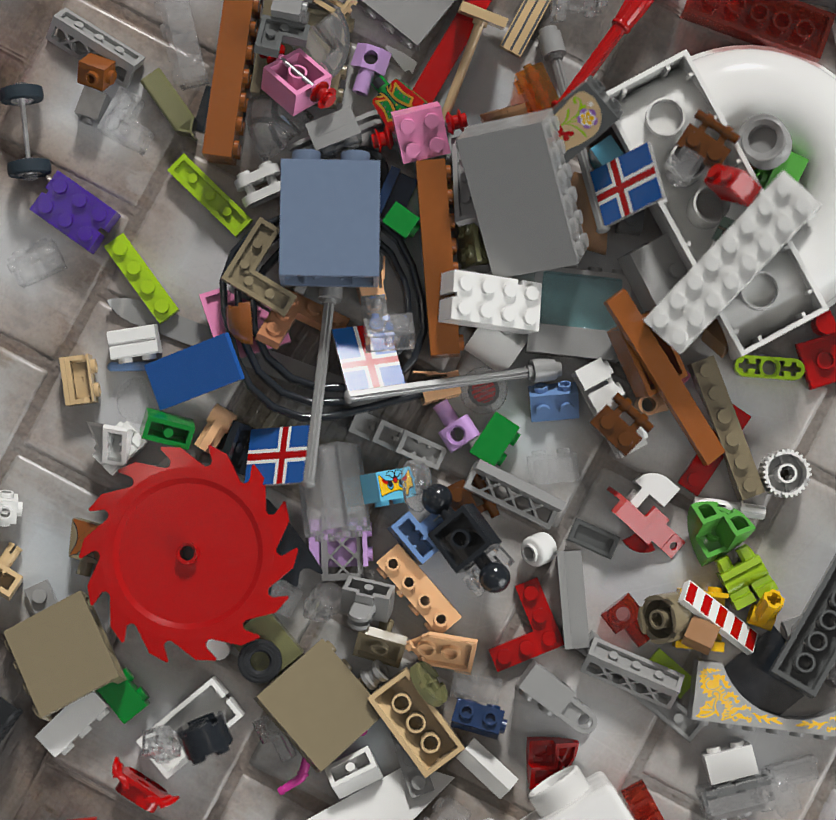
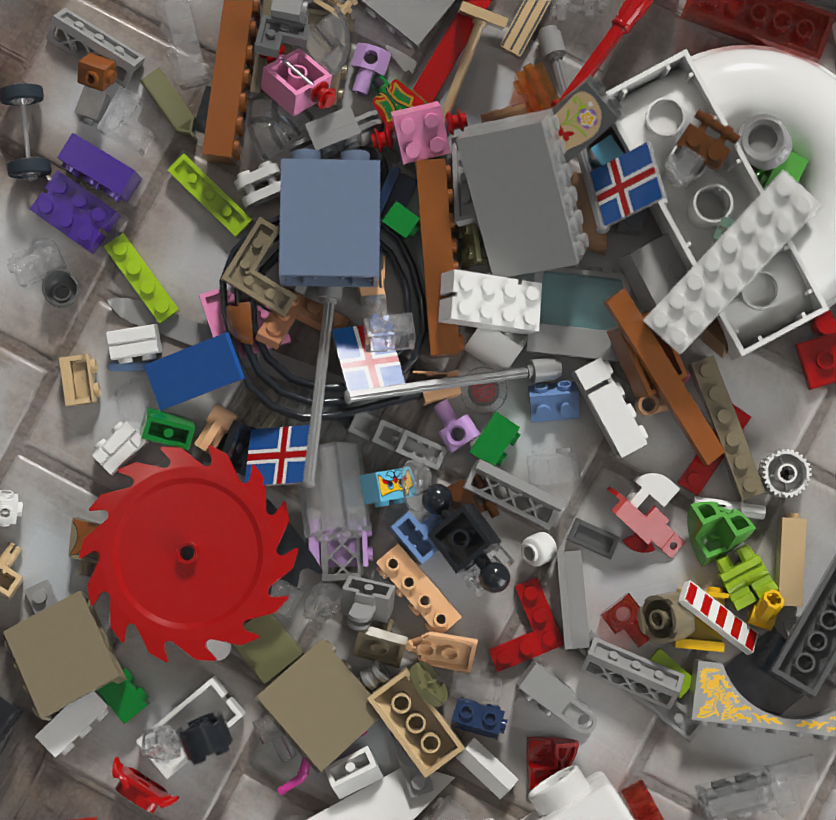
white slope [86,421,134,467] -> none
black tyre [238,639,282,684] -> none
reddish brown plate [589,392,654,456] -> none
medium nougat panel [681,616,721,656] -> none
white brick [701,739,759,785] -> none
red brick [703,164,762,207] -> none
lime beam [733,355,805,381] -> none
none -> dark grey hair [42,269,79,308]
none -> dark purple brick [57,133,142,203]
none -> tan brick [775,513,807,607]

